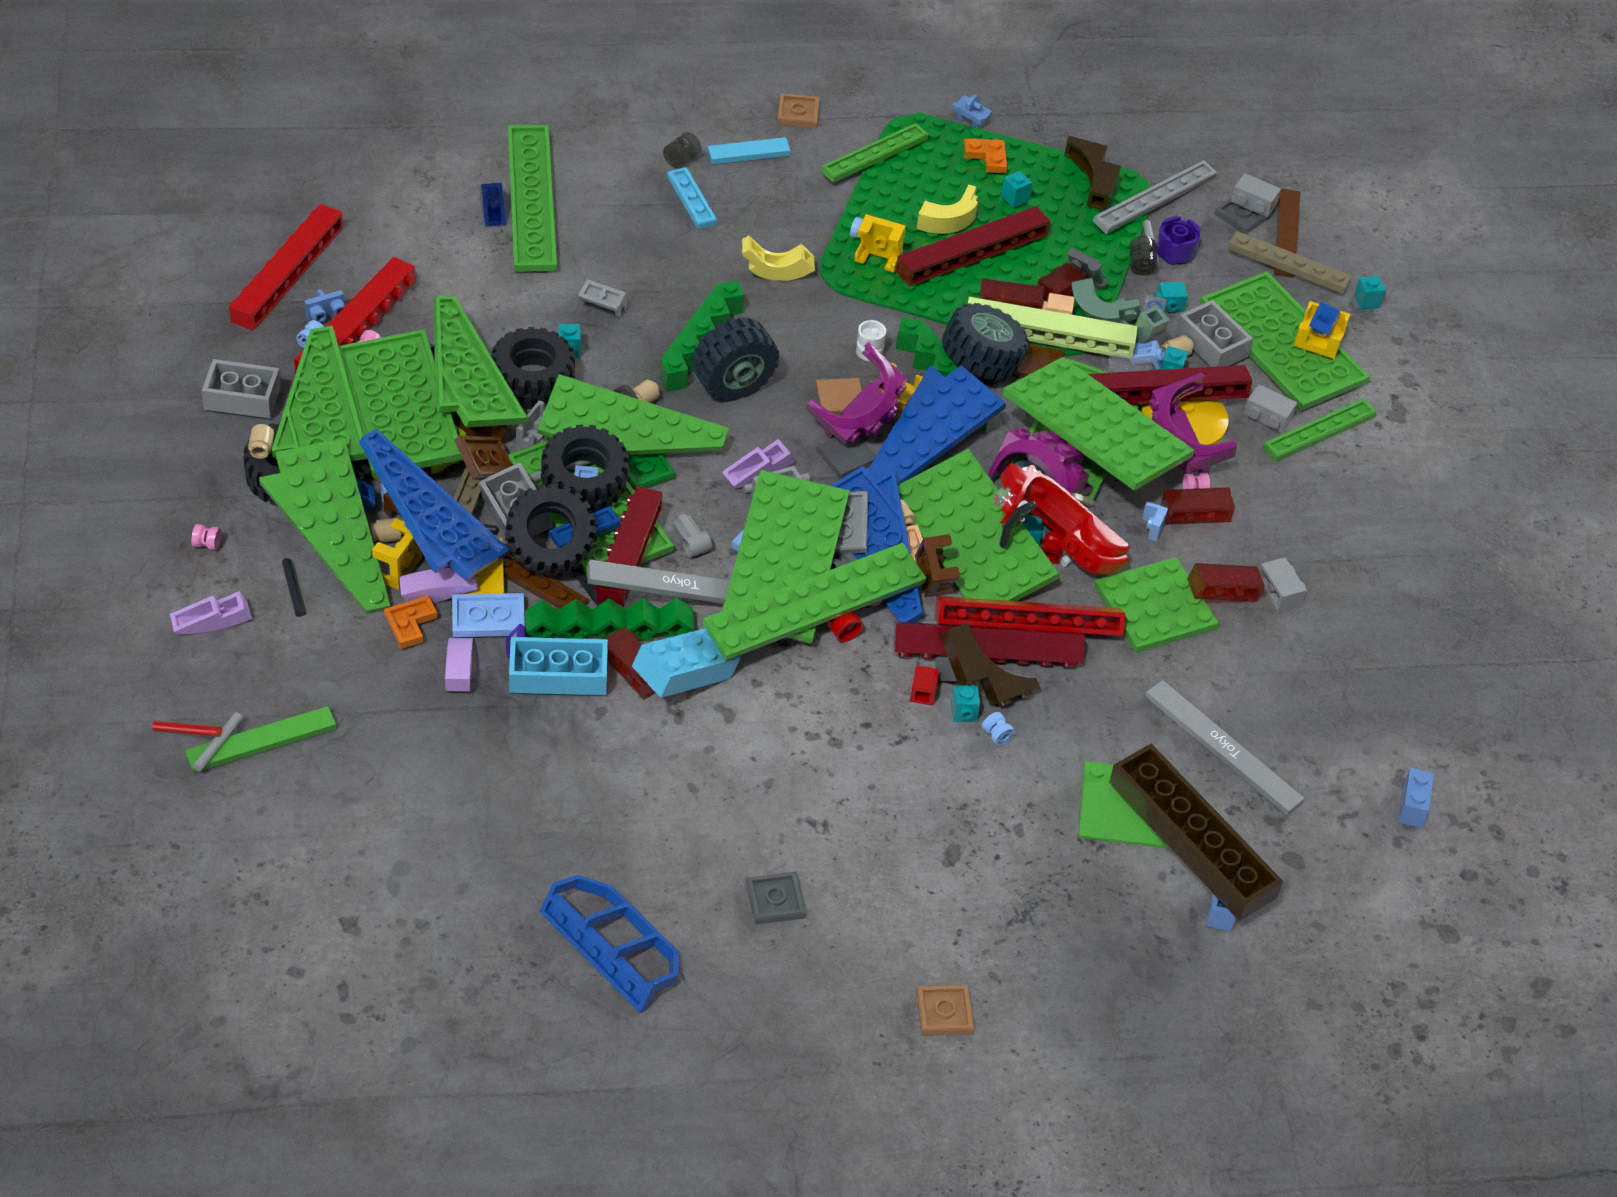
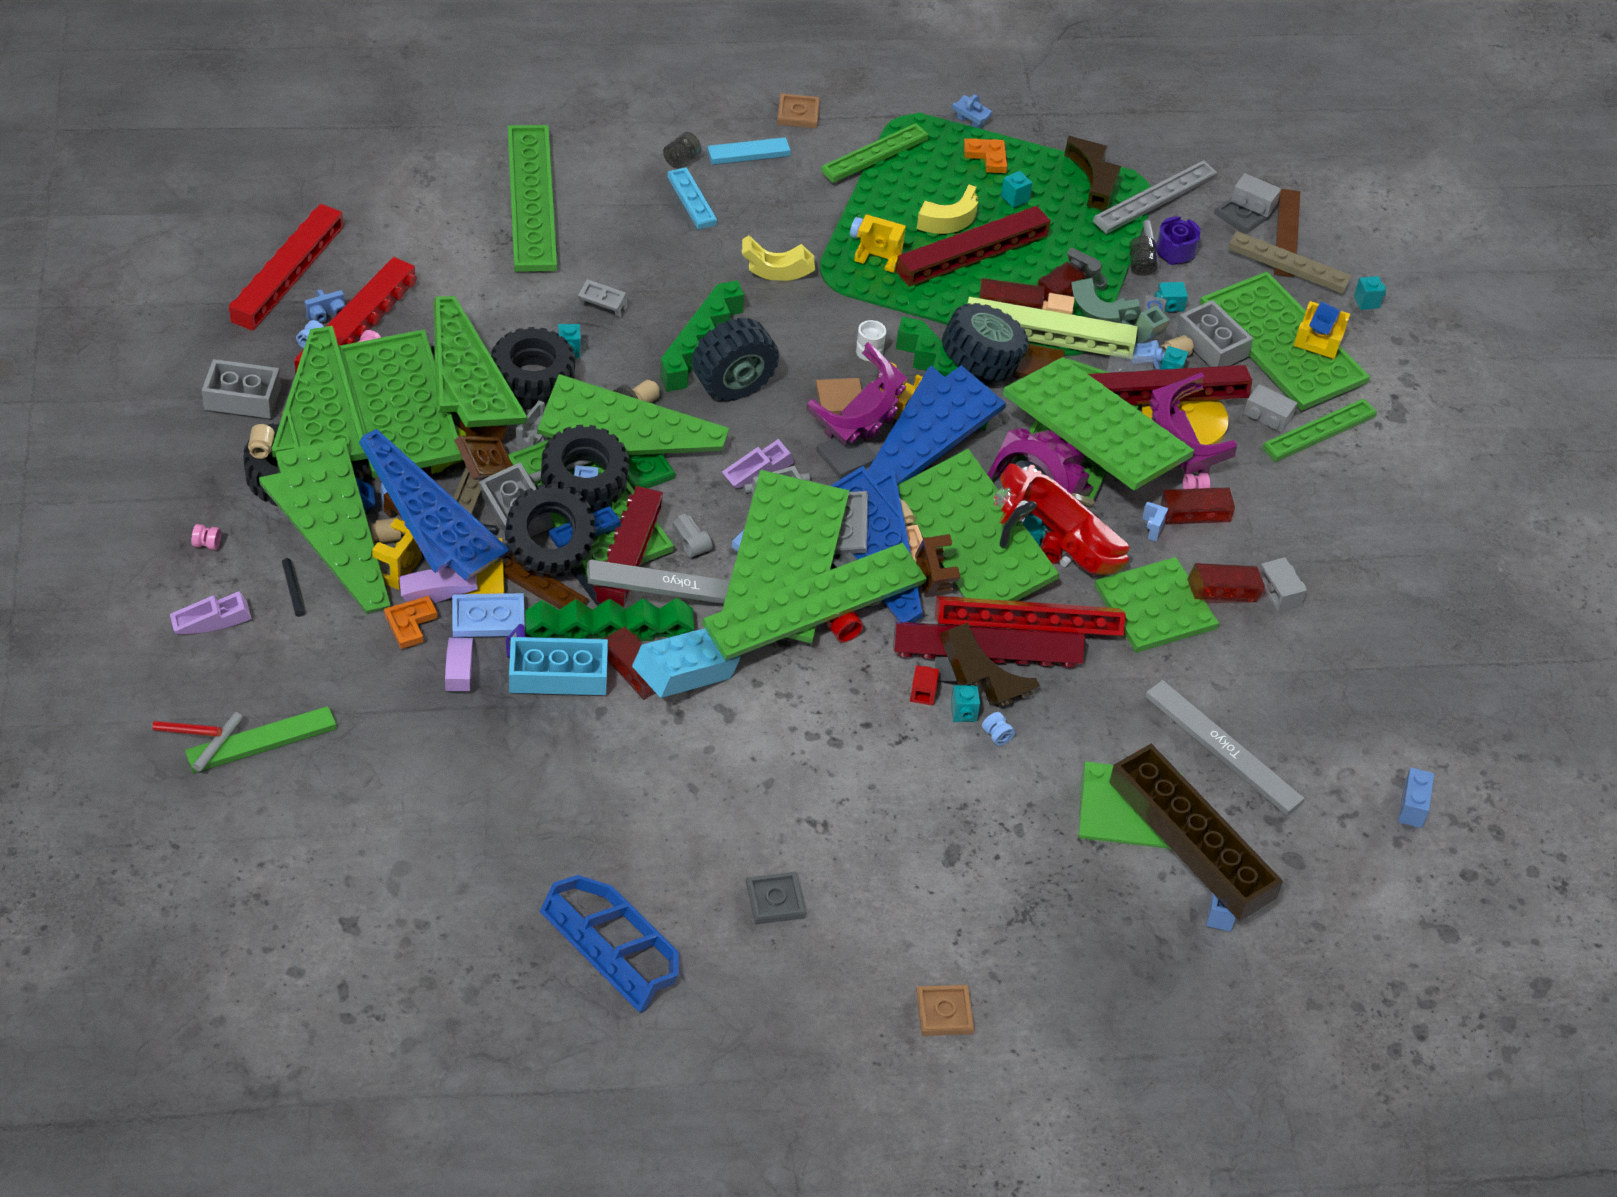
clear blue slope [479,183,506,226] -> none

